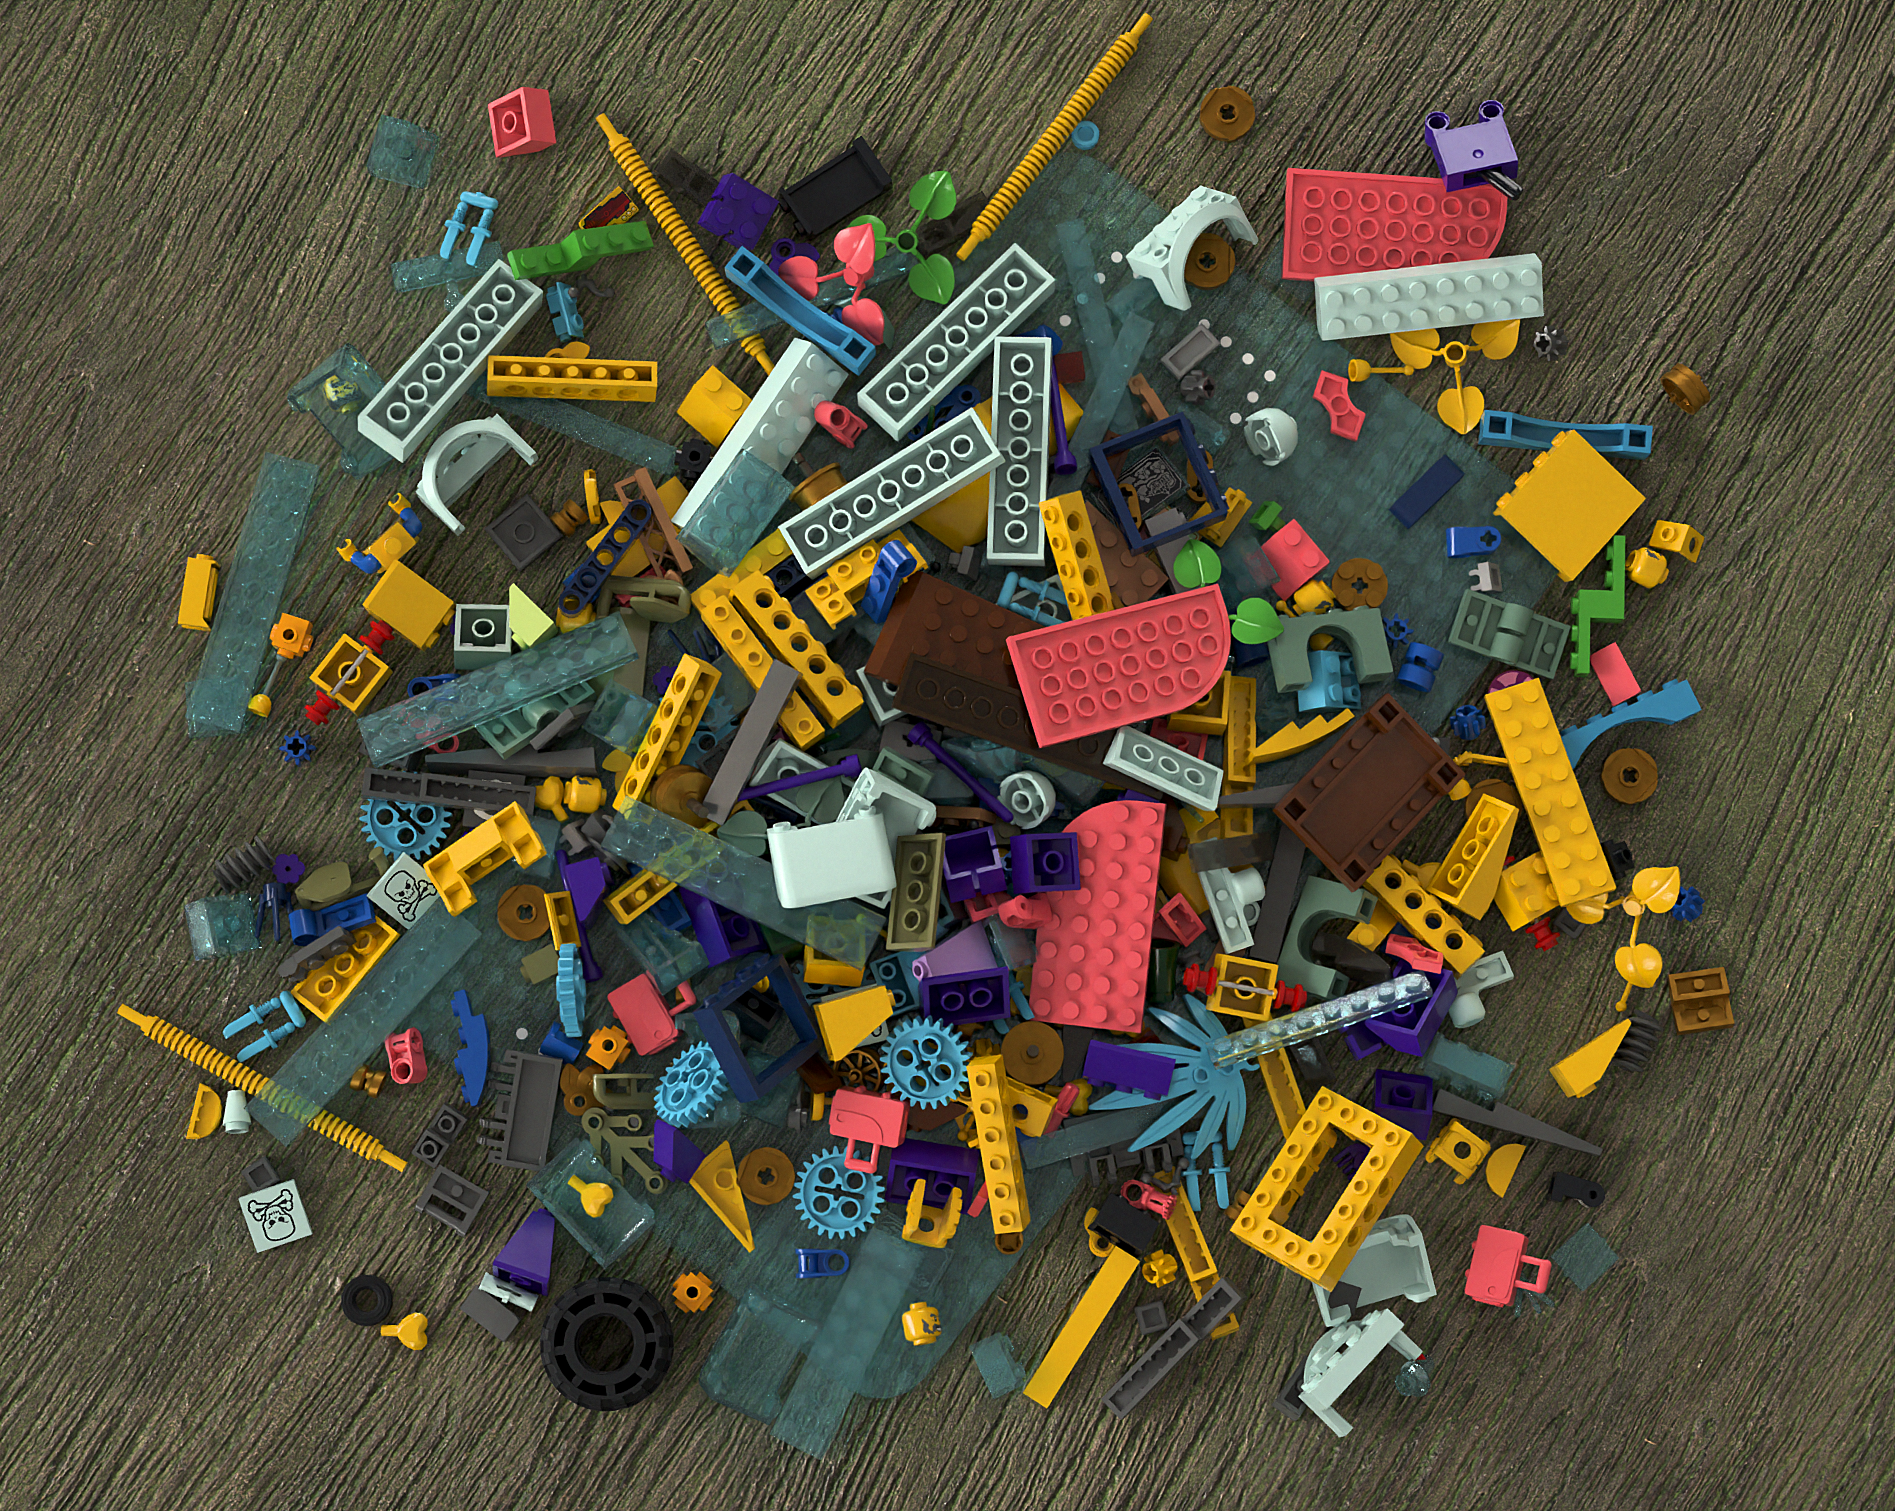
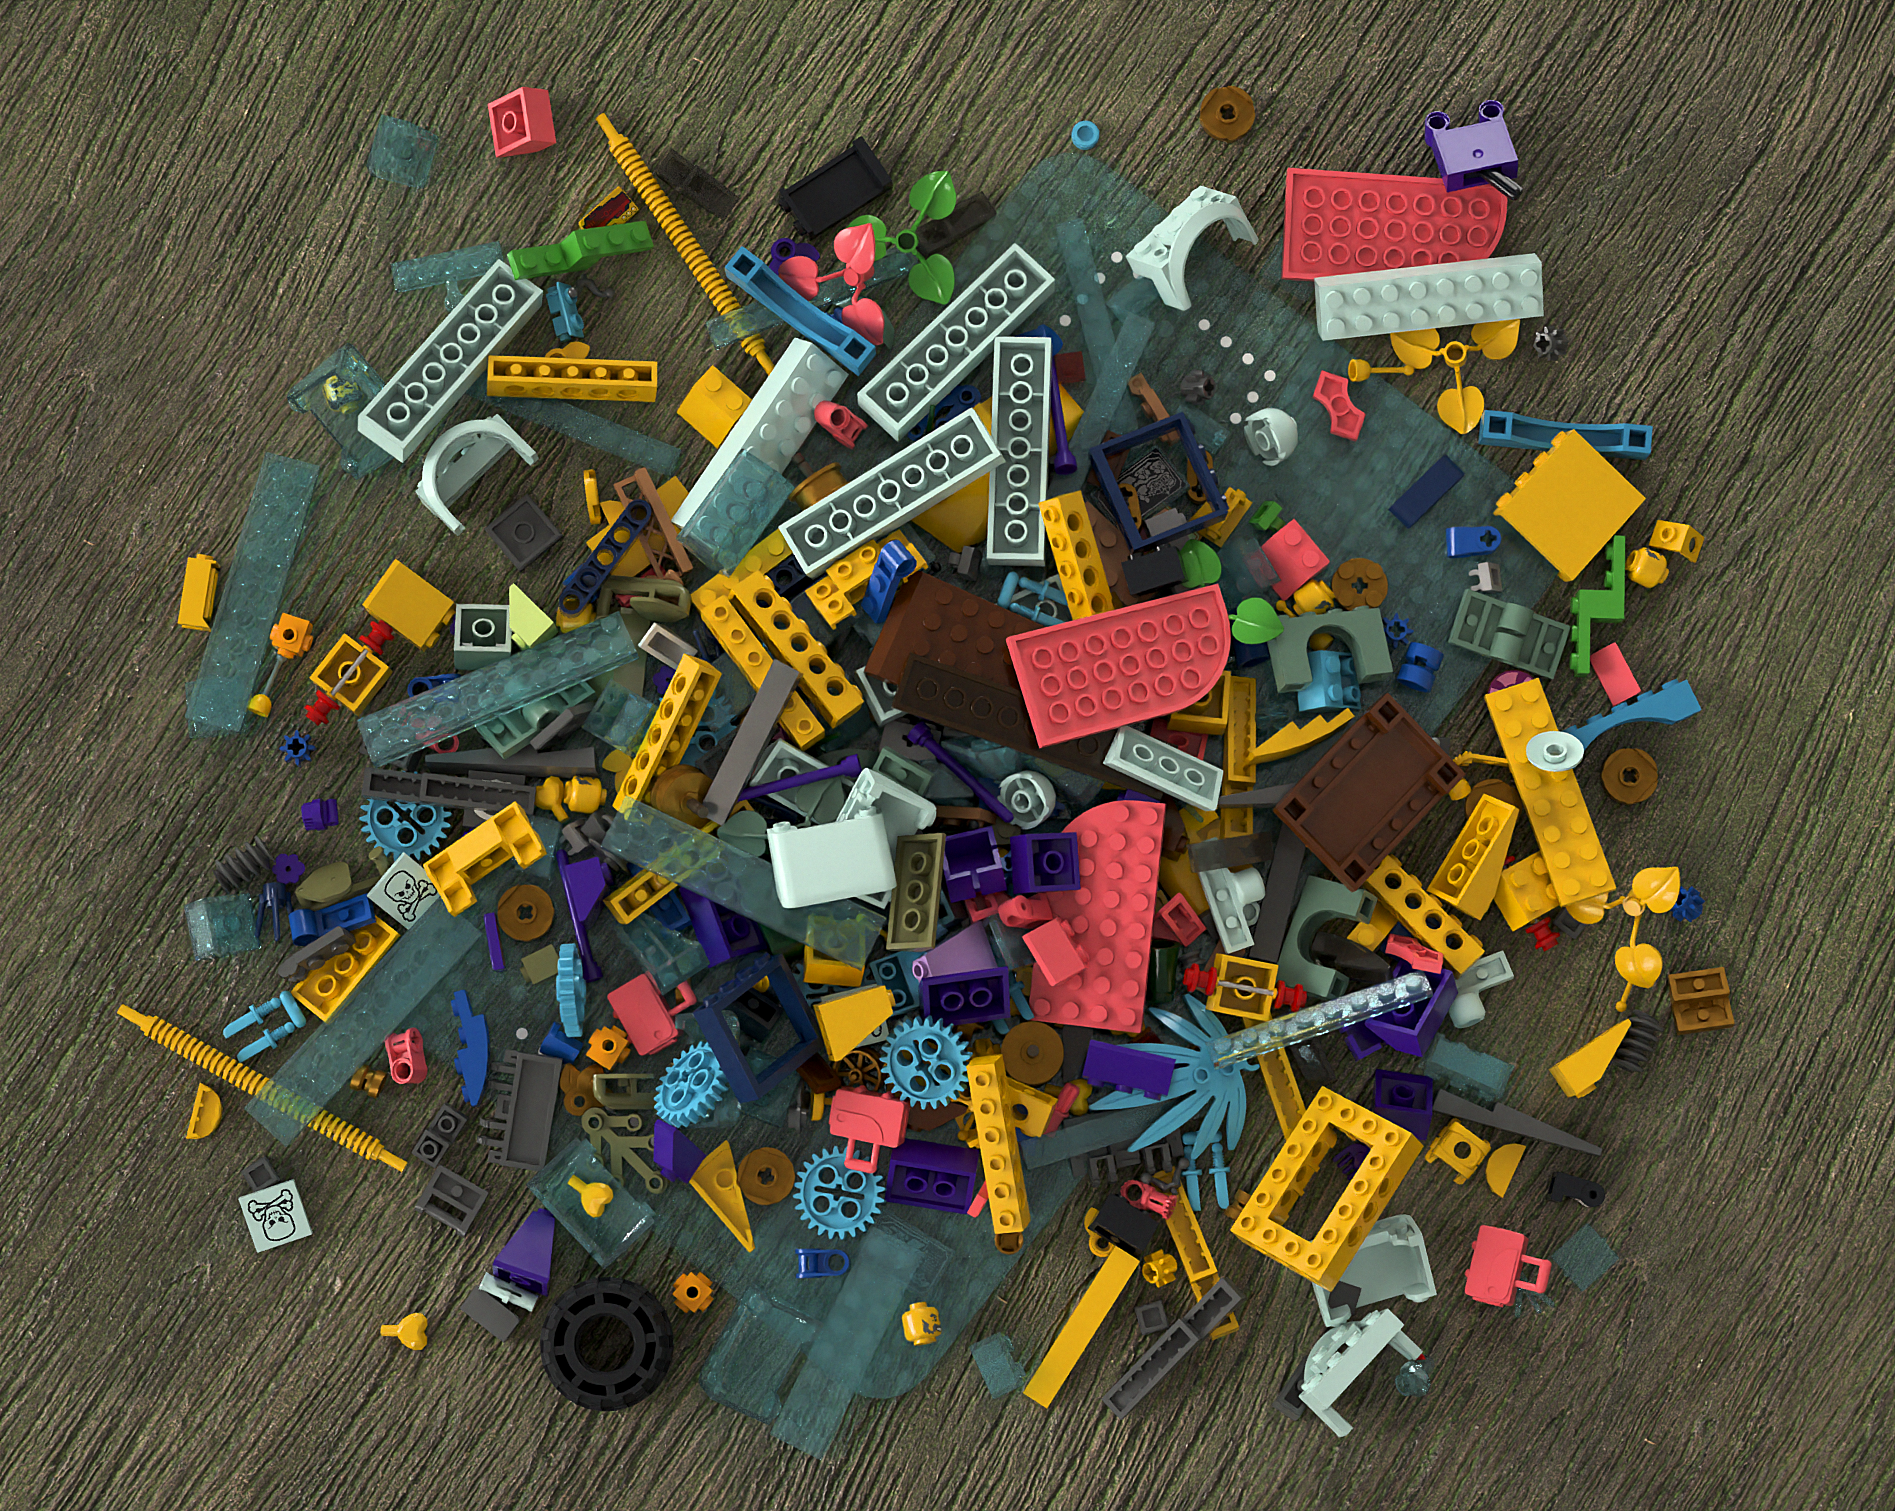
light aqua cone [223,1090,252,1134] -> none
torso [337,493,422,574] -> none
black tyre [341,1275,393,1326] -> none
medium azure piece [440,191,499,266] -> none
yellow slope [544,891,581,950] -> none
pearl gold wheel [549,499,589,538] -> none
black brick [674,439,715,481] -> none
dark purple piece [697,173,779,251] -> none
yellow piece [902,1179,962,1248] -> none
yellow hose [956,13,1153,261] -> none
light grey tile [1160,323,1220,381] -> none
pearl gold plate [1184,233,1235,290] -> none
yellow rock [1401,859,1442,895] -> none
blue gear [1450,705,1486,740] -> none
black brick [1600,839,1635,881] -> none
pearl gold wheel [1660,363,1711,415] -> none
none -> dark purple piece [301,798,339,831]
none -> dark purple tile [483,912,507,973]
none -> white slope [638,622,698,670]
none -> coral slope [1022,918,1090,986]
none -> black brick [1121,543,1189,598]
none -> light aqua dish [1526,731,1584,772]

